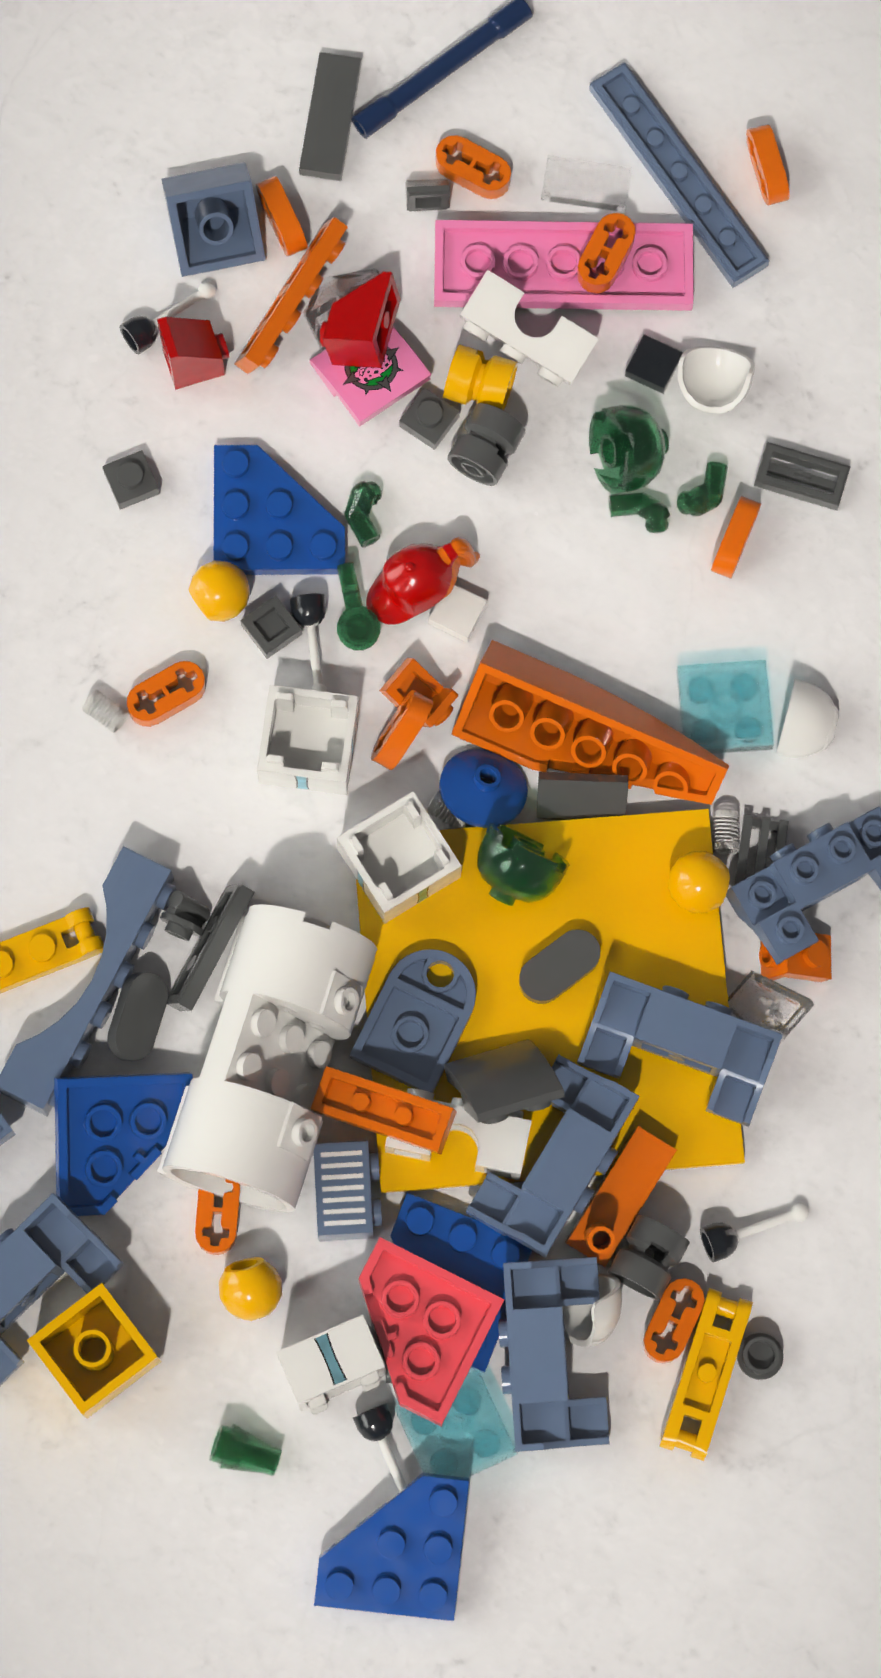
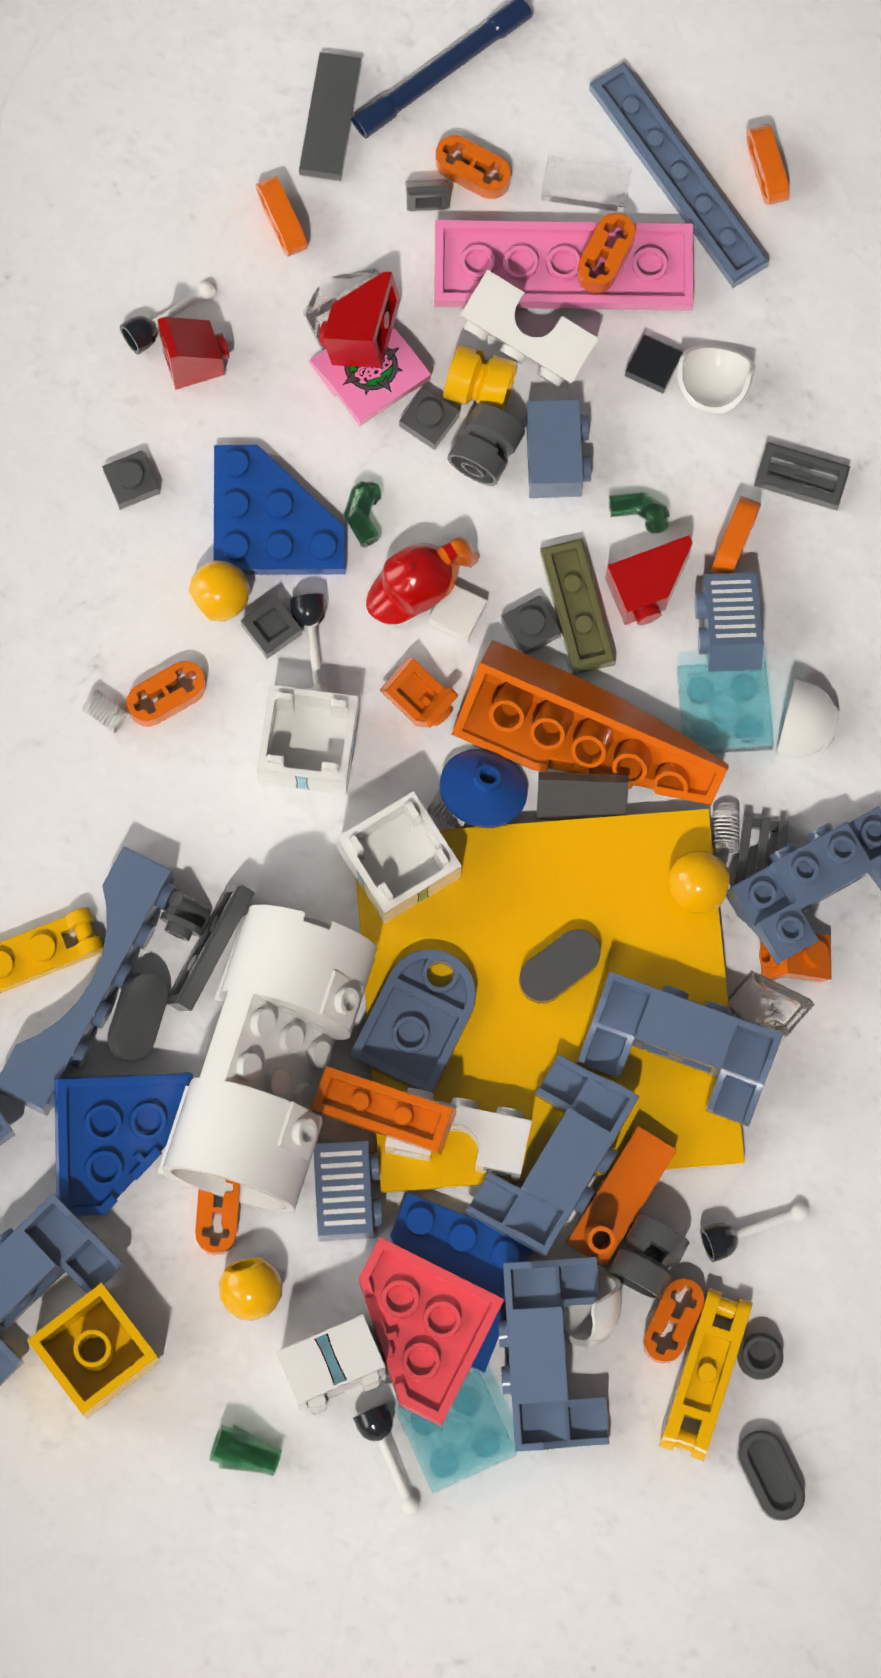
sand blue slope [161,162,266,277] -> none
orange plate [234,217,348,374] -> none
blue plate [314,1473,469,1621] -> none
clear green plate [337,562,380,651] -> none
orange beam [371,690,433,770] -> none
dark grey slope [444,1039,565,1124] -> none
clear green cylinder [477,823,570,906] -> none
clear green cylinder [589,405,669,494] -> none
clear green arm [677,462,728,517] -> none
none -> dark grey plate [501,595,561,655]
none -> sand blue brick [526,399,591,498]
none -> olive tile [540,538,616,675]
none -> red slope [605,535,693,625]
none -> sand blue brick [694,573,764,672]
none -> dark grey tile [737,1430,805,1521]

